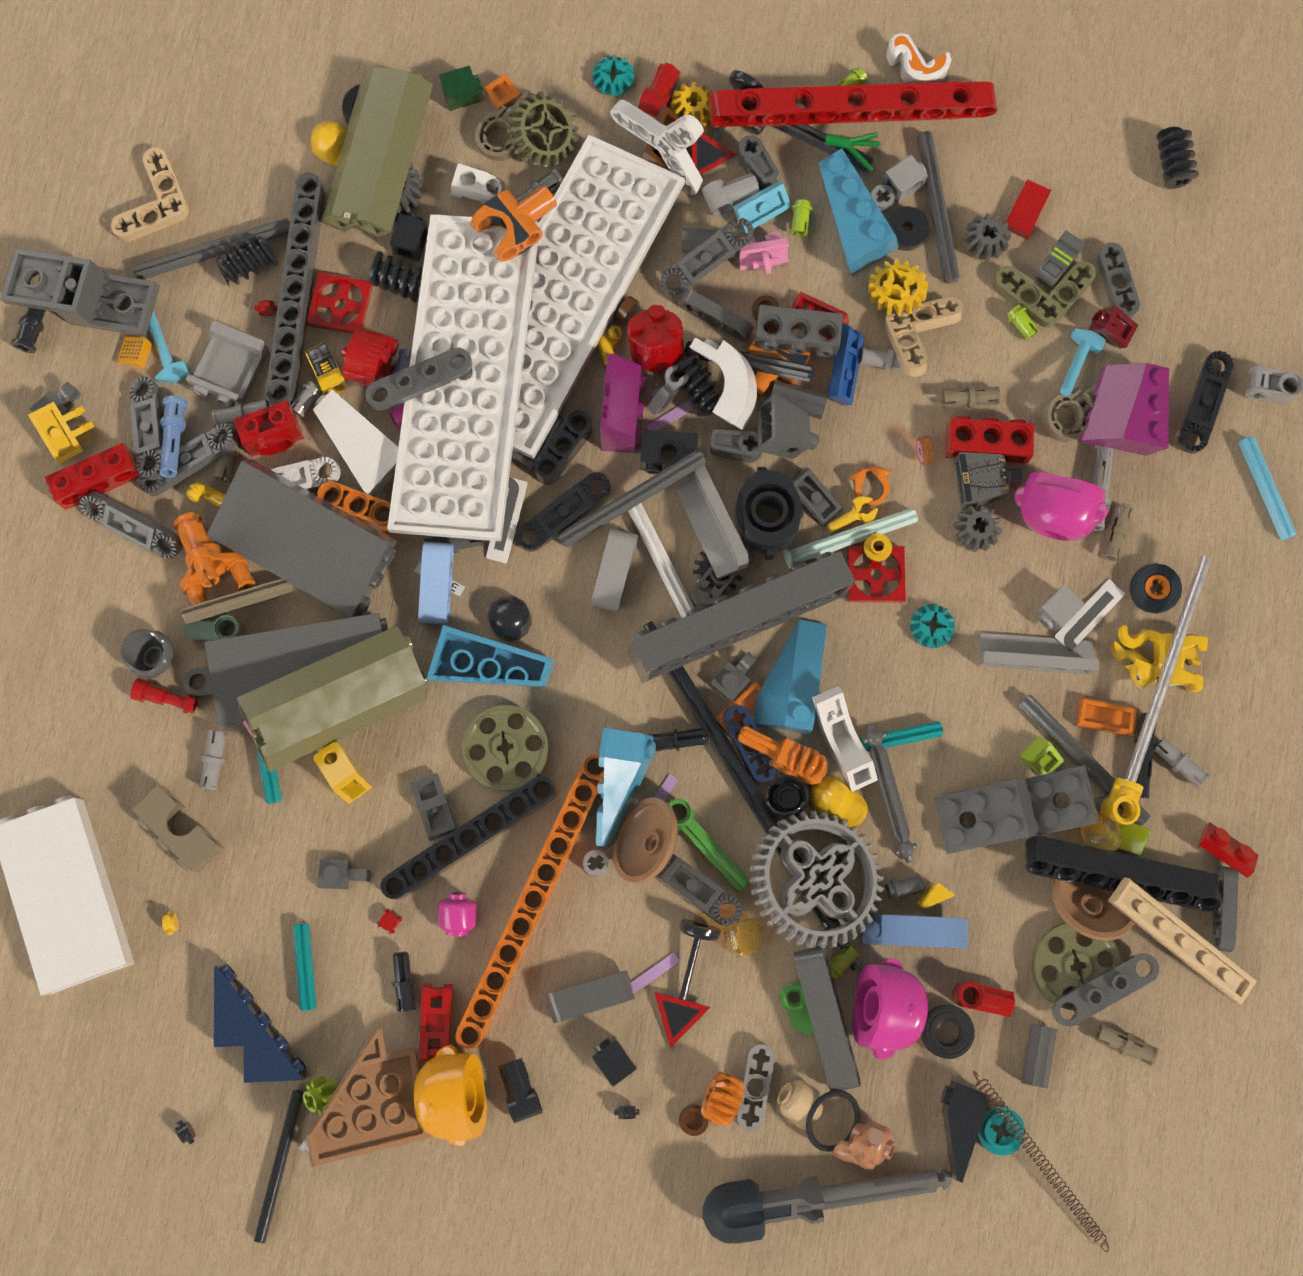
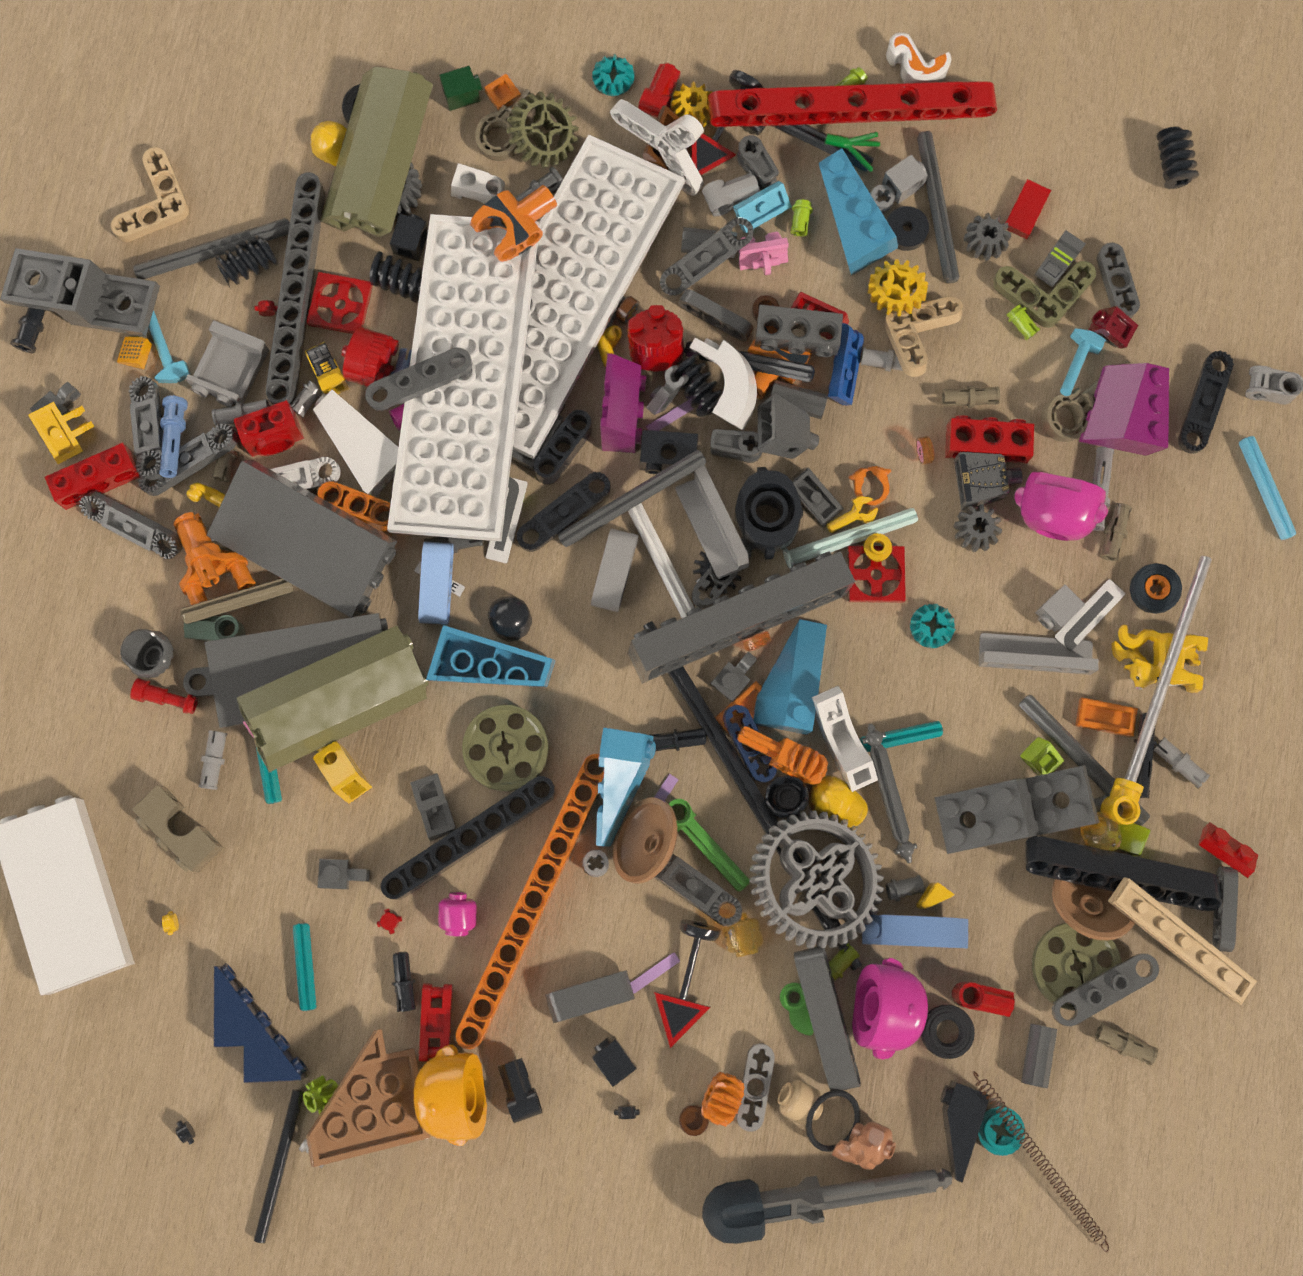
none -> clear orange tile [742,631,772,652]

